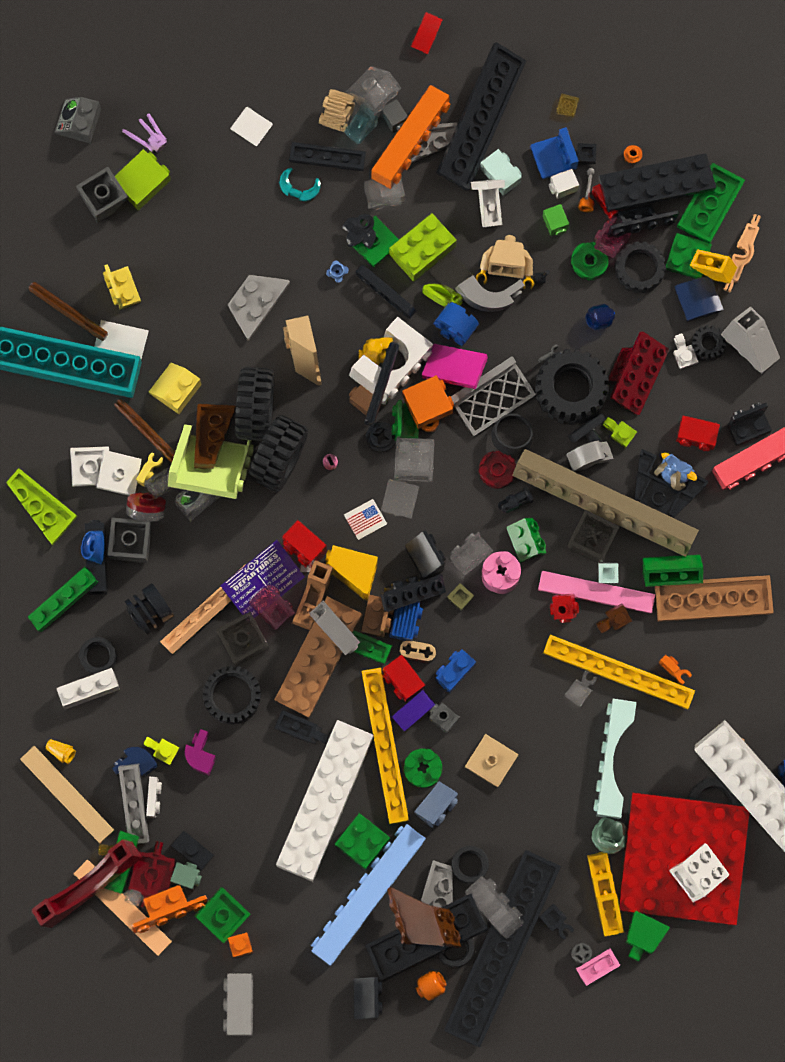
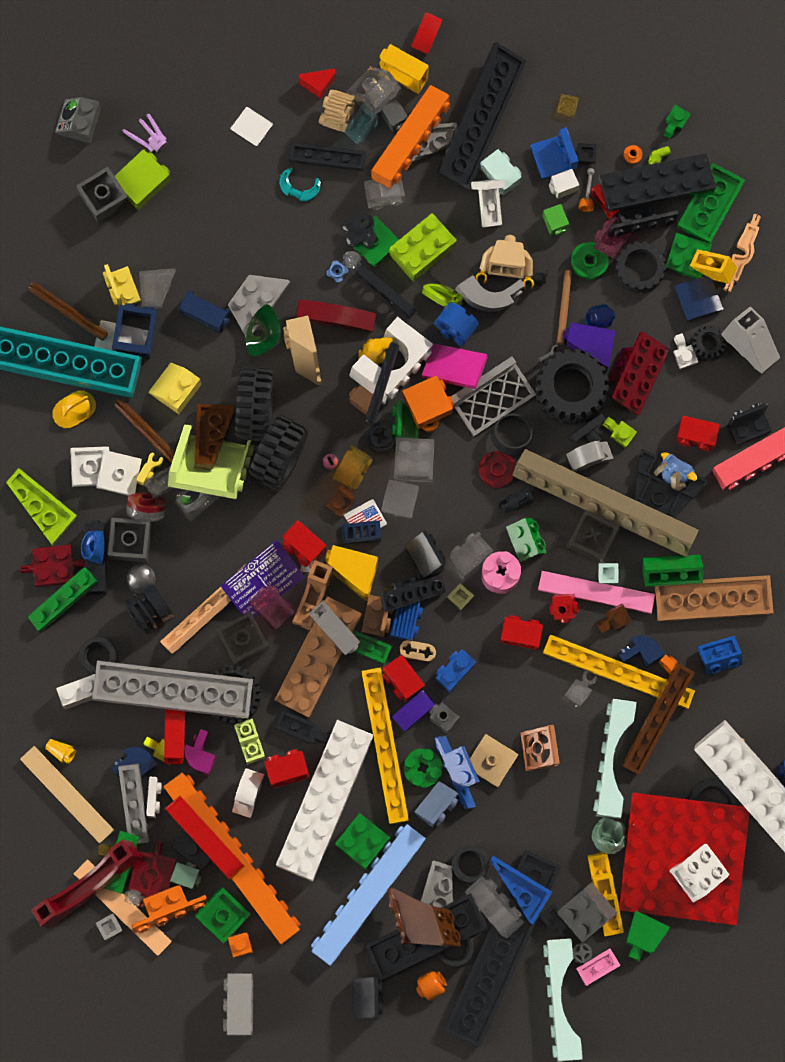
none -> dark red plate [20,544,86,587]
none -> yellow piece [53,391,96,428]
none -> light grey plate [92,661,253,719]
none -> light grey plate [96,913,123,941]
none -> dark blue window [112,303,158,359]
none -> flat silver hair [126,564,156,594]
none -> clear wing [139,268,176,309]
none -> orange brick [163,772,301,946]
none -> red brick [164,709,185,764]
none -> red beam [165,796,245,880]
none -> dark blue brick [179,290,231,333]
none -> white brick [232,769,264,818]
none -> yellowish green slope [234,719,266,765]
none -> dark green piece [245,304,281,356]
none -> red brick [264,749,309,789]
none -> dark red slope [296,299,376,333]
none -> red slope [299,69,336,98]
none -> reddish brown bracket [326,486,355,518]
none -> clear yellow brick [332,445,373,489]
none -> clear plate [342,251,361,268]
none -> dark blue slope [342,520,381,544]
none -> yellow window [379,44,429,94]
none -> bracket [434,735,480,810]
none -> blue wing [490,856,552,925]
none -> red brick [500,615,543,650]
none -> nougat piece [520,725,560,771]
none -> light aqua arch [543,939,582,1062]
none -> medium nougat bar [557,270,572,344]
none -> dark grey brick [557,883,617,943]
none -> dark purple slope [564,322,615,372]
none -> dark blue brick [618,636,665,667]
none -> reddish brown plate [621,662,695,775]
none -> lime arm [648,146,671,165]
none -> green plate [664,105,691,139]
none -> blue bracket [698,636,742,675]

